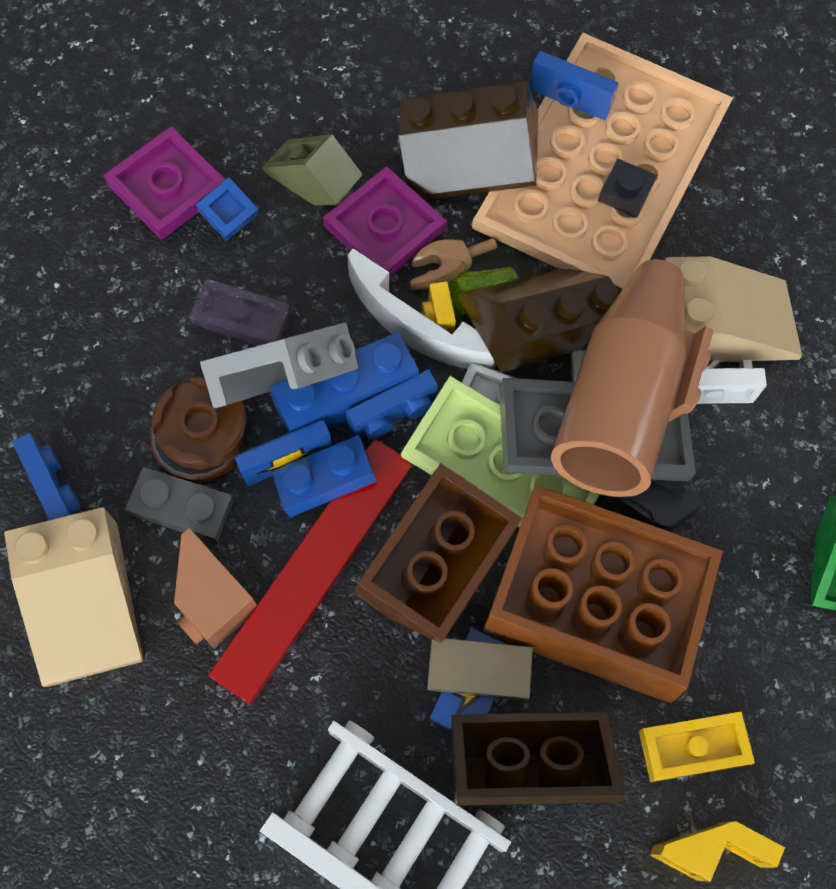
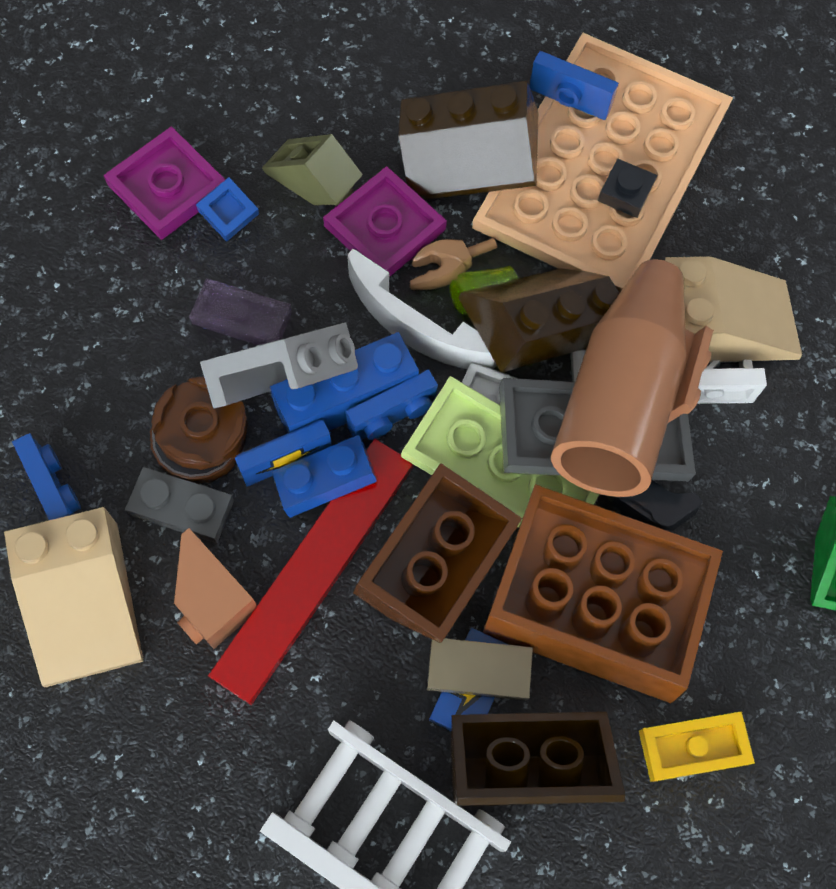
yellow plate [421,281,456,335] -> none
yellow slope [650,821,785,882] -> none

